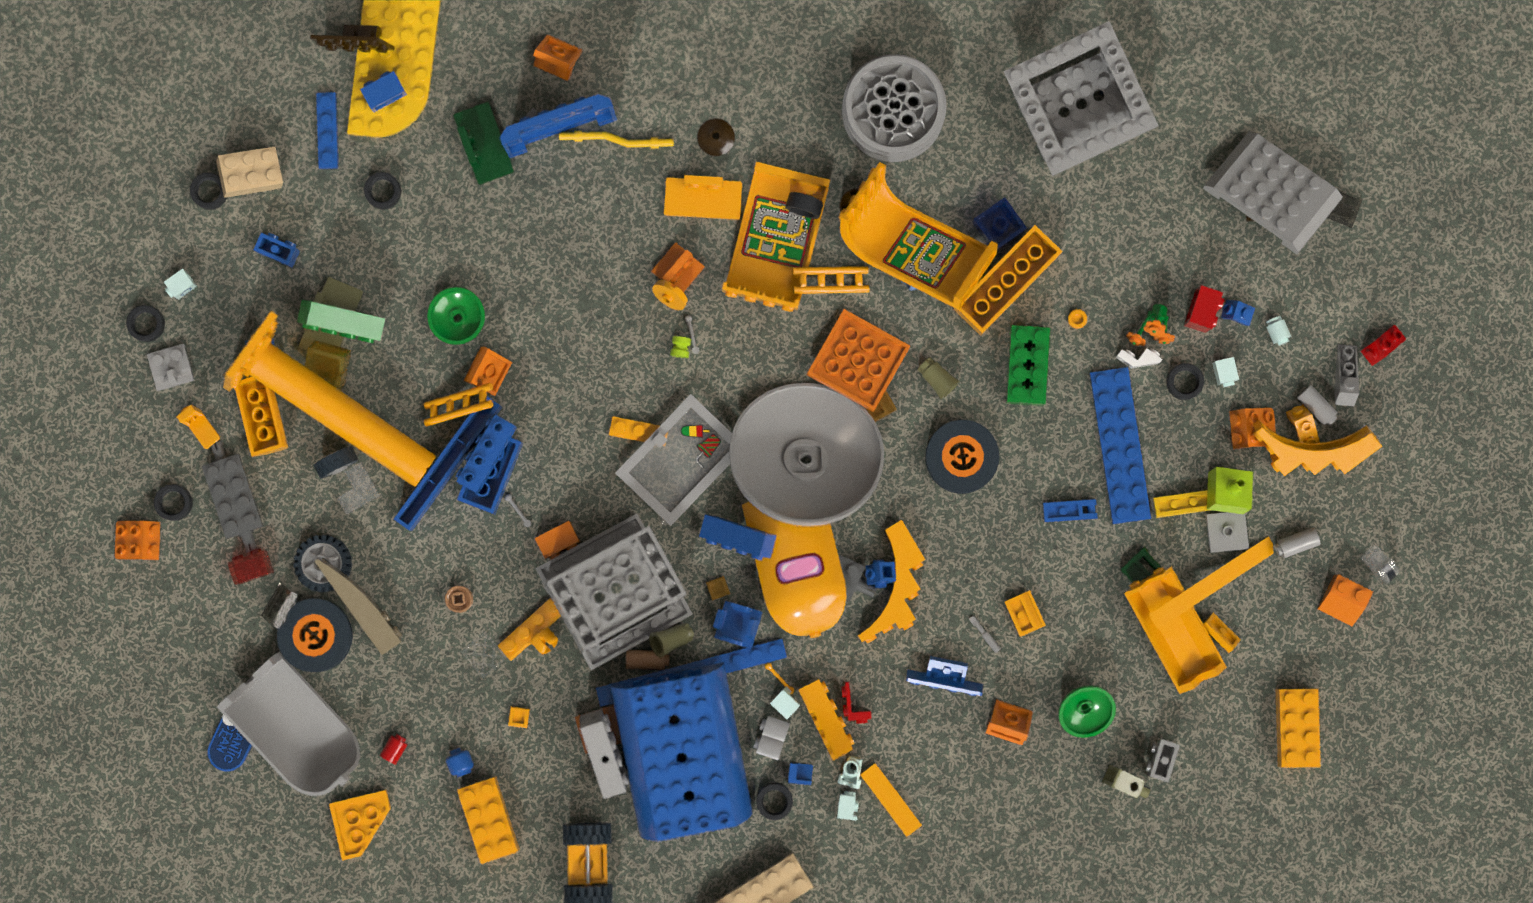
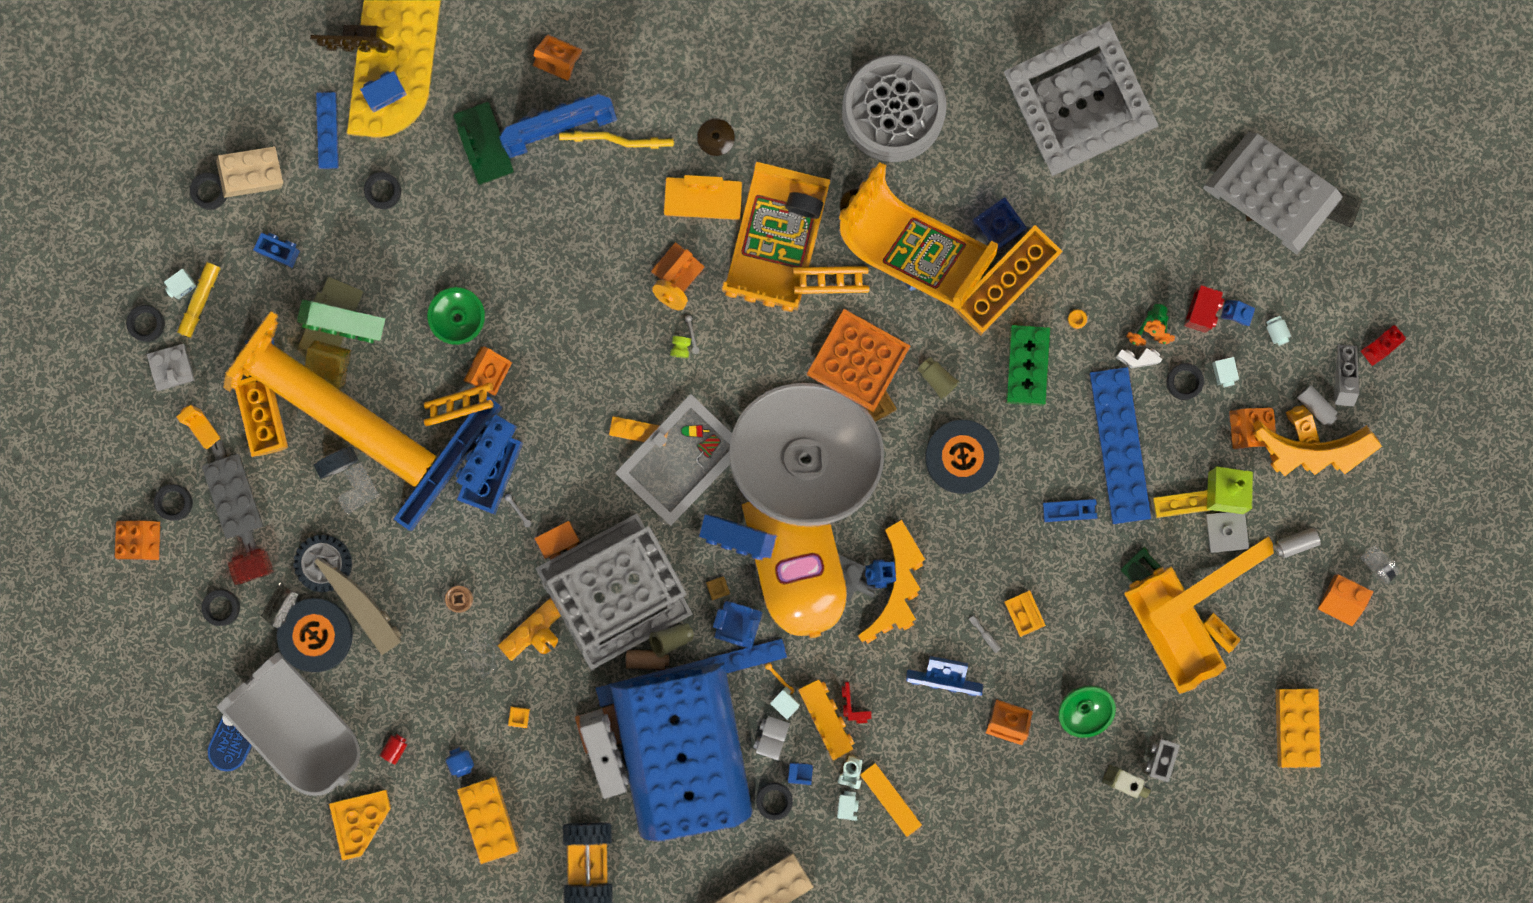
none -> yellow piece [177,262,221,338]
none -> black tyre [201,590,240,626]

